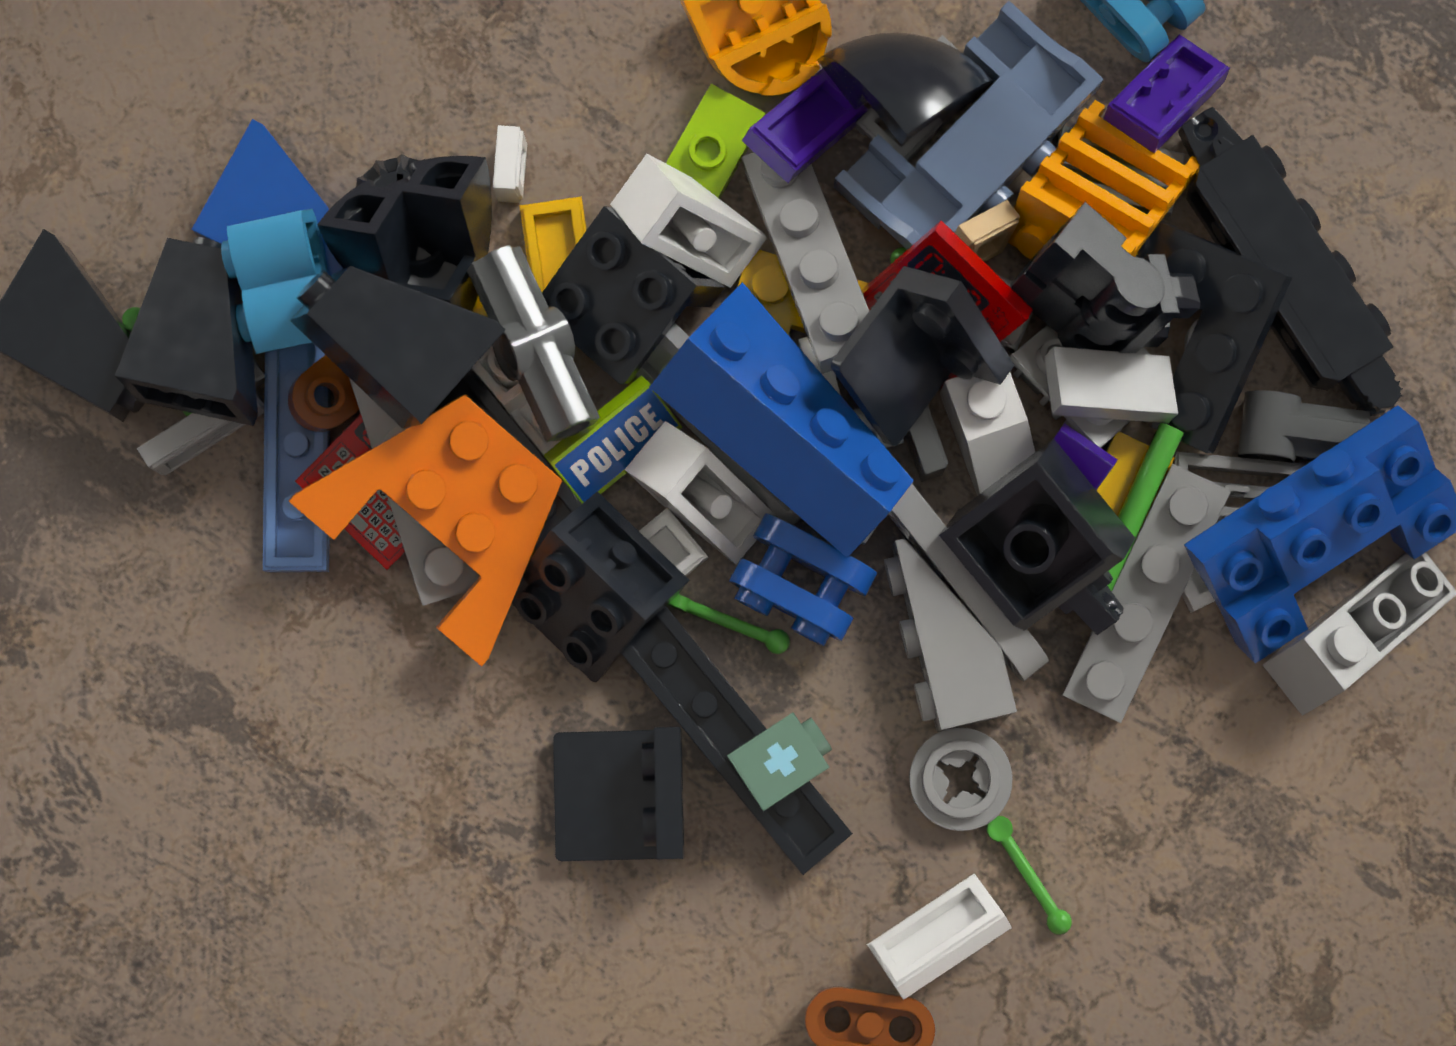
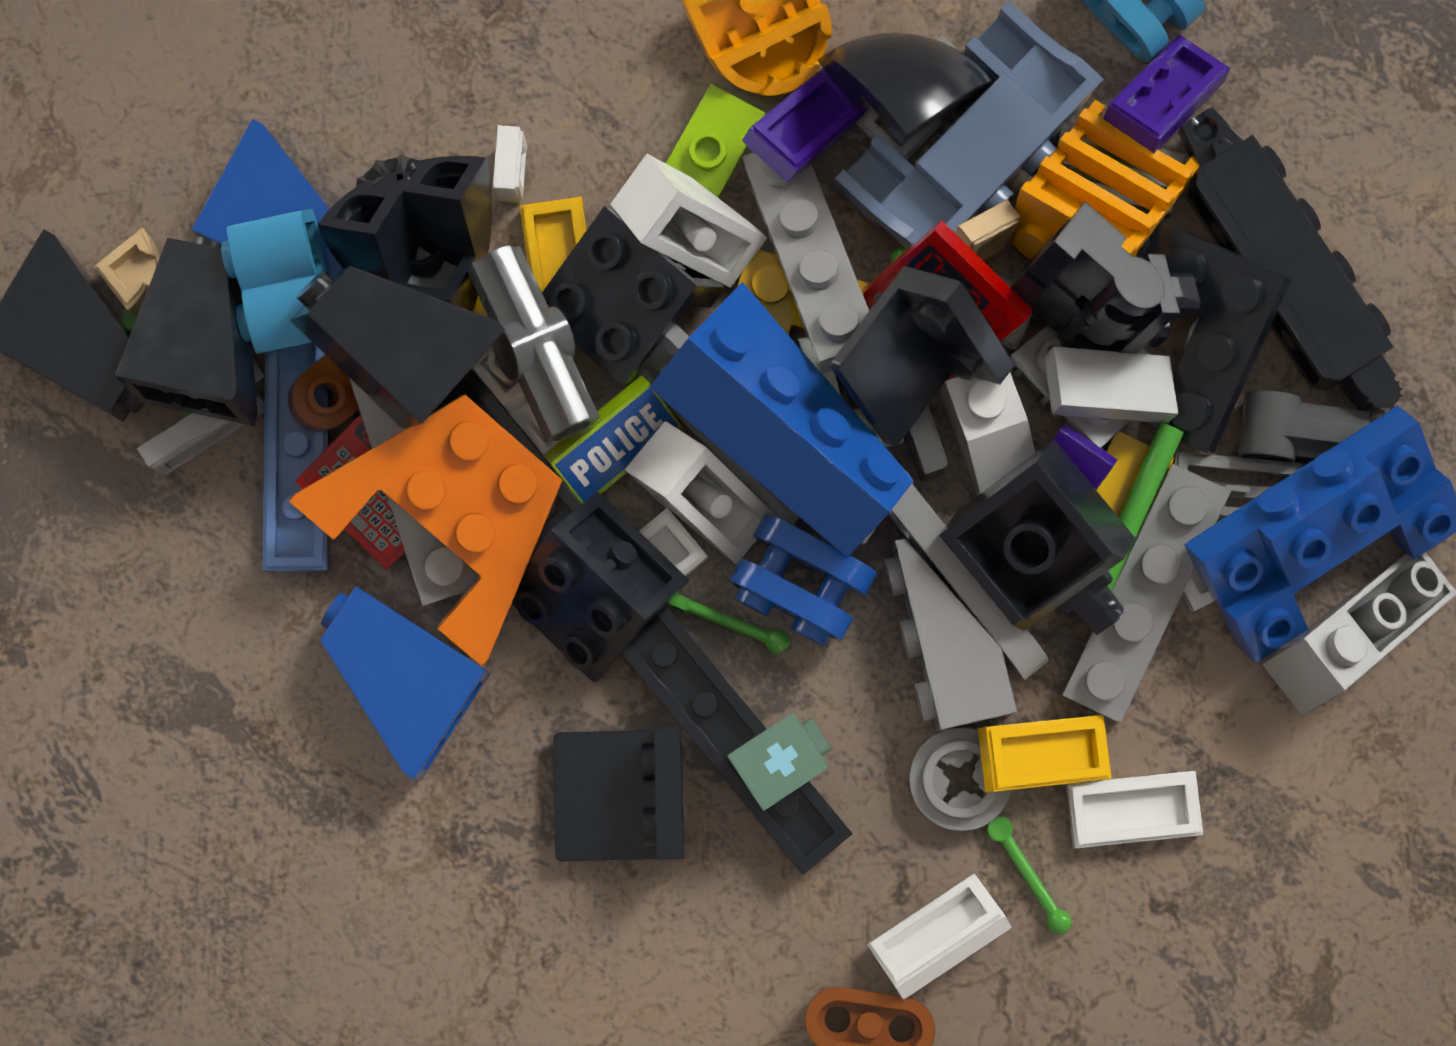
none -> tan tile [93,227,160,318]
none -> blue slope [320,586,491,781]
none -> yellow tile [977,715,1112,793]
none -> white tile [1065,771,1203,848]

